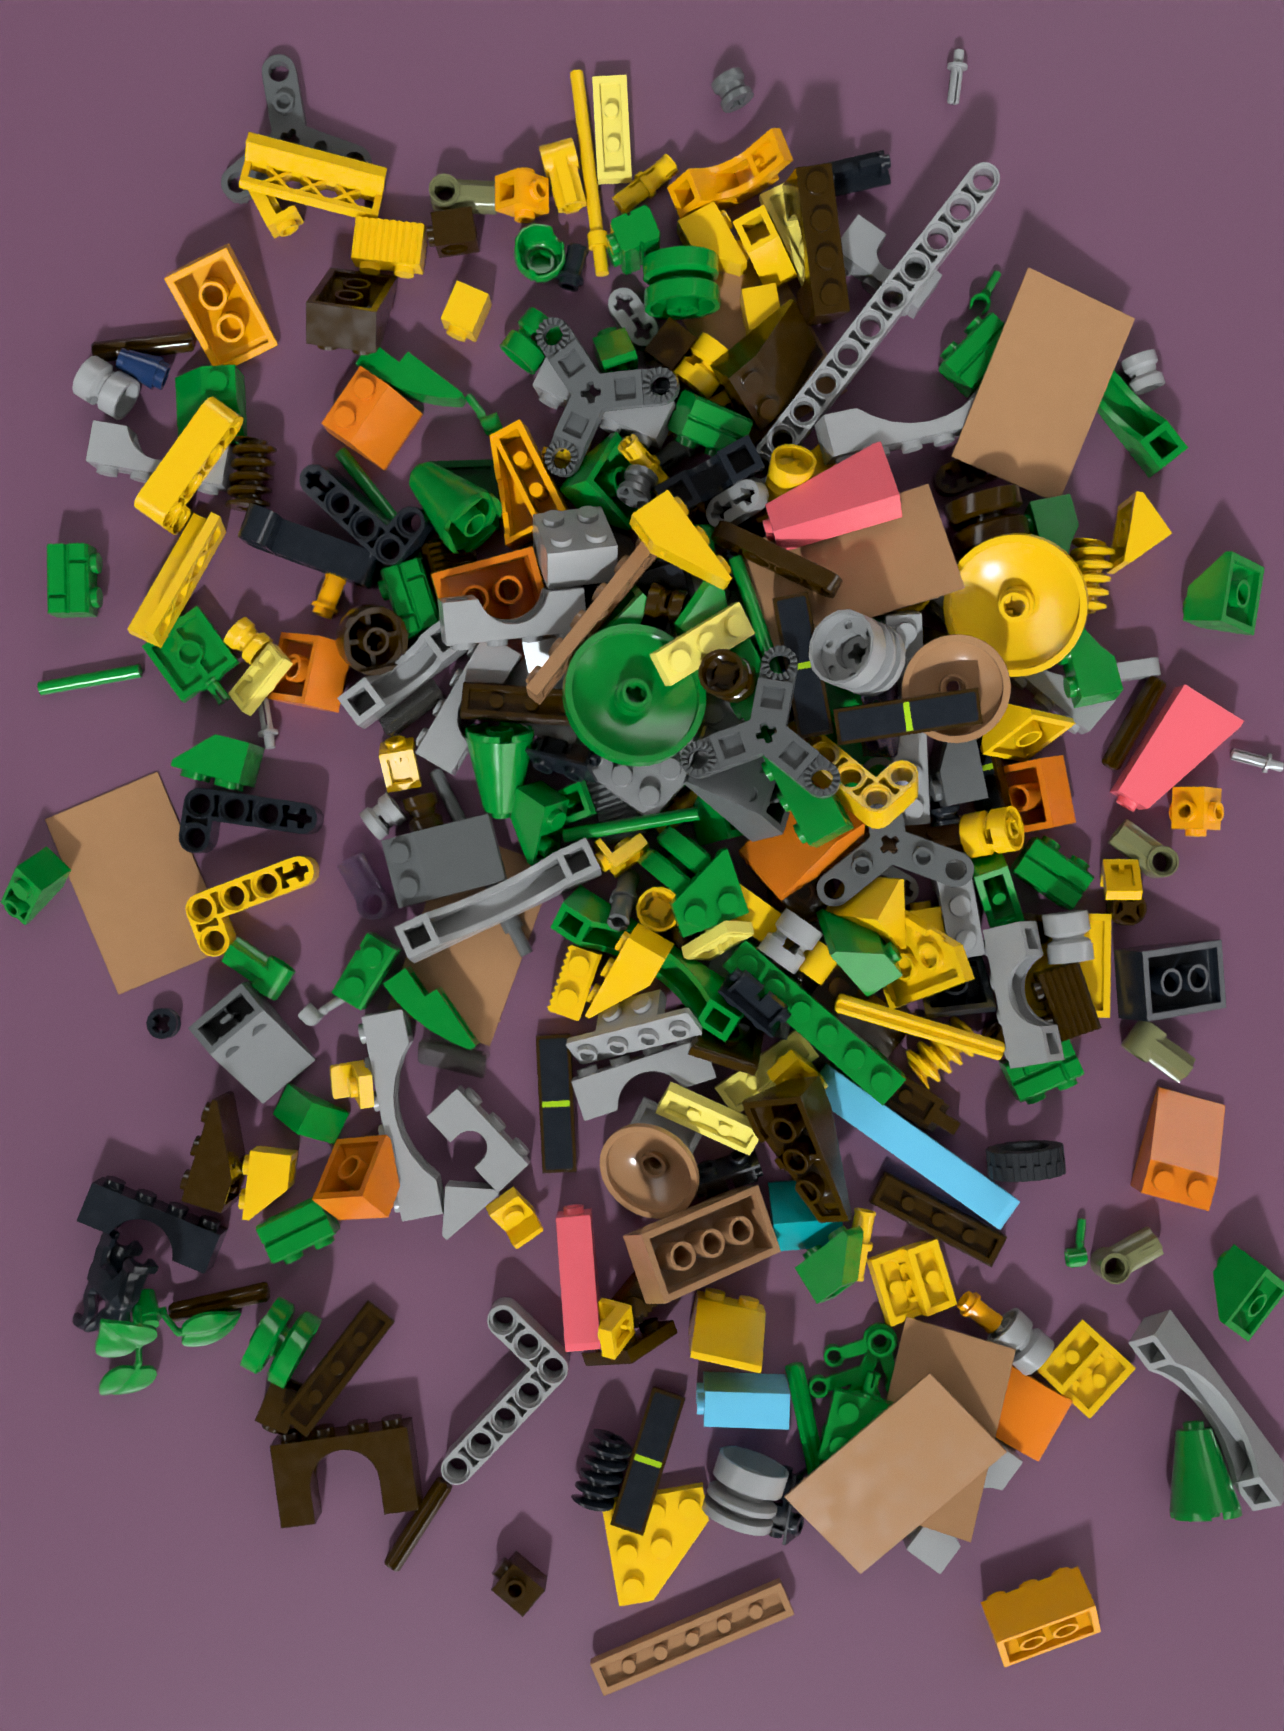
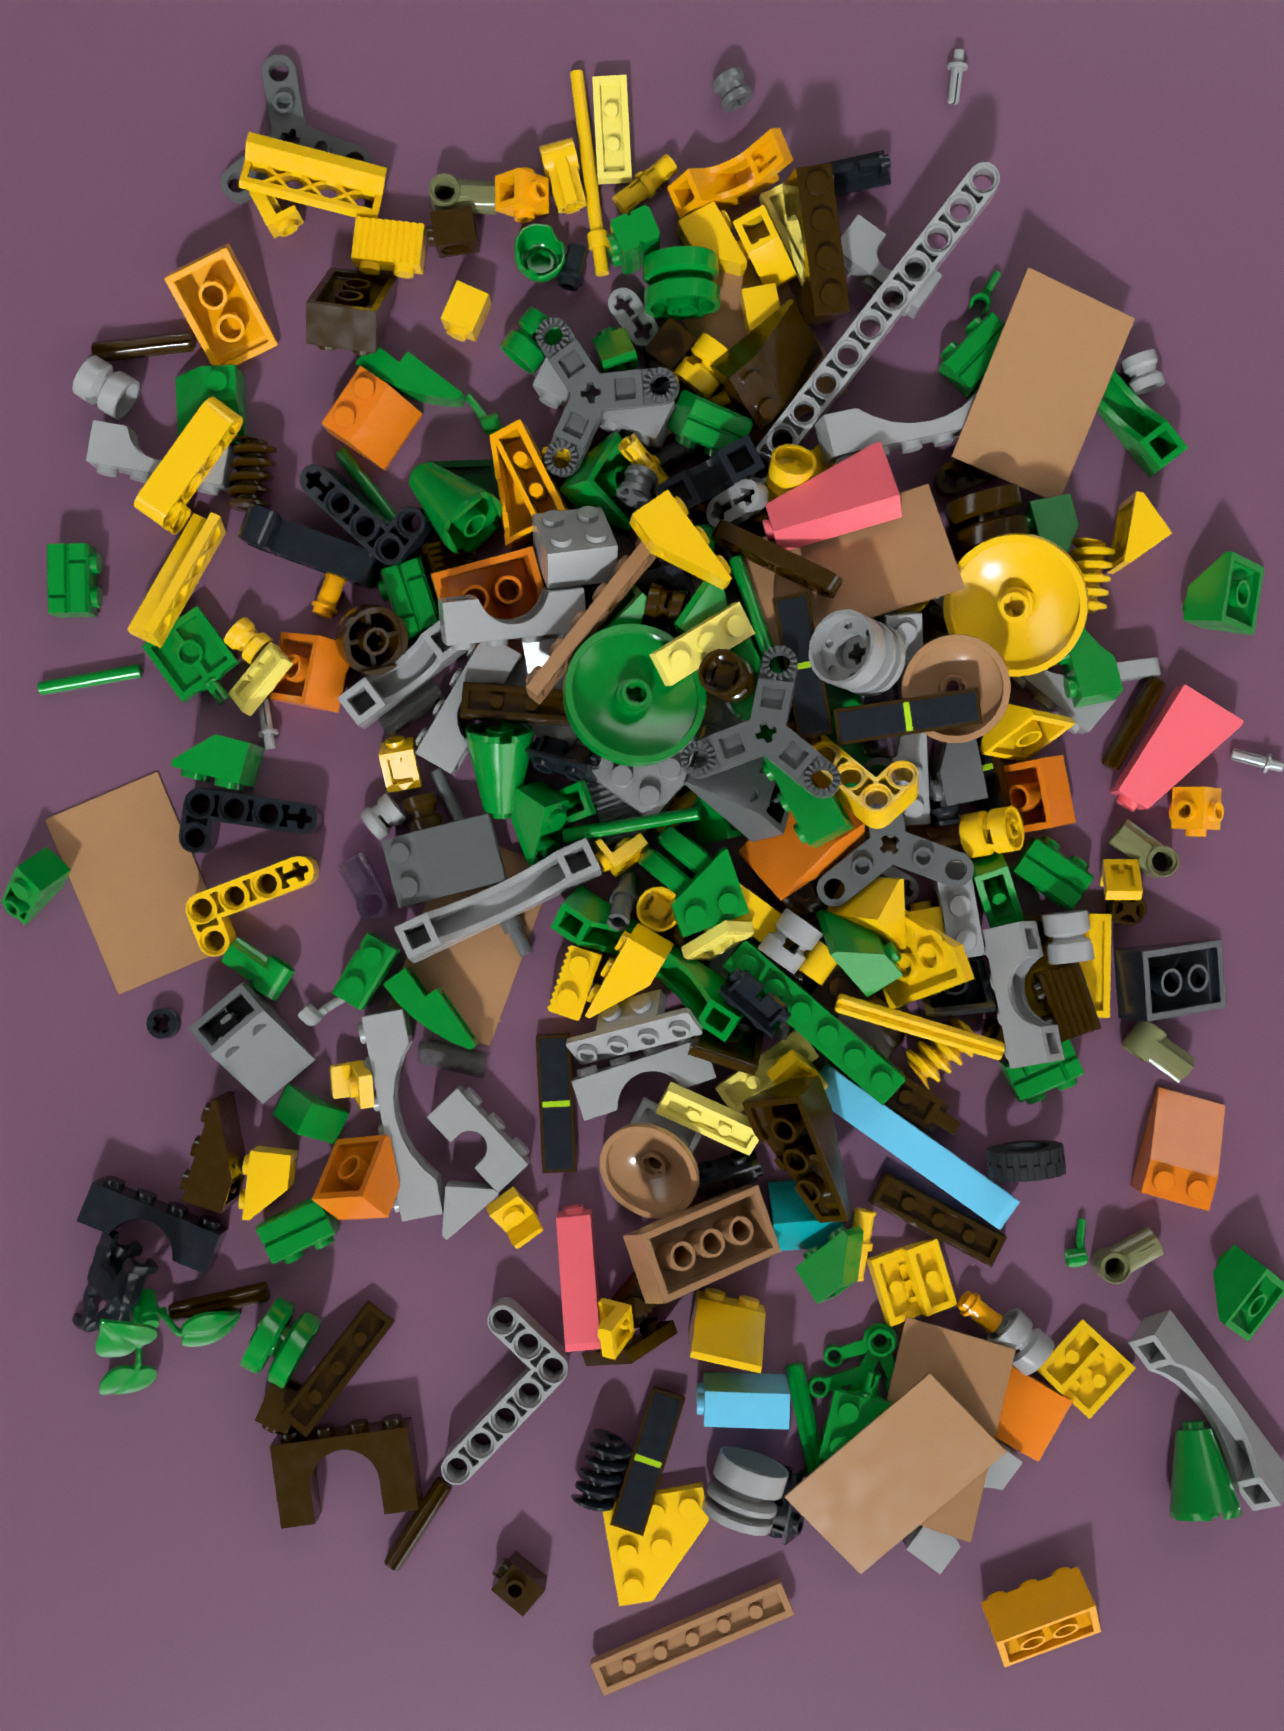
dark blue cone [115,348,171,390] -> none

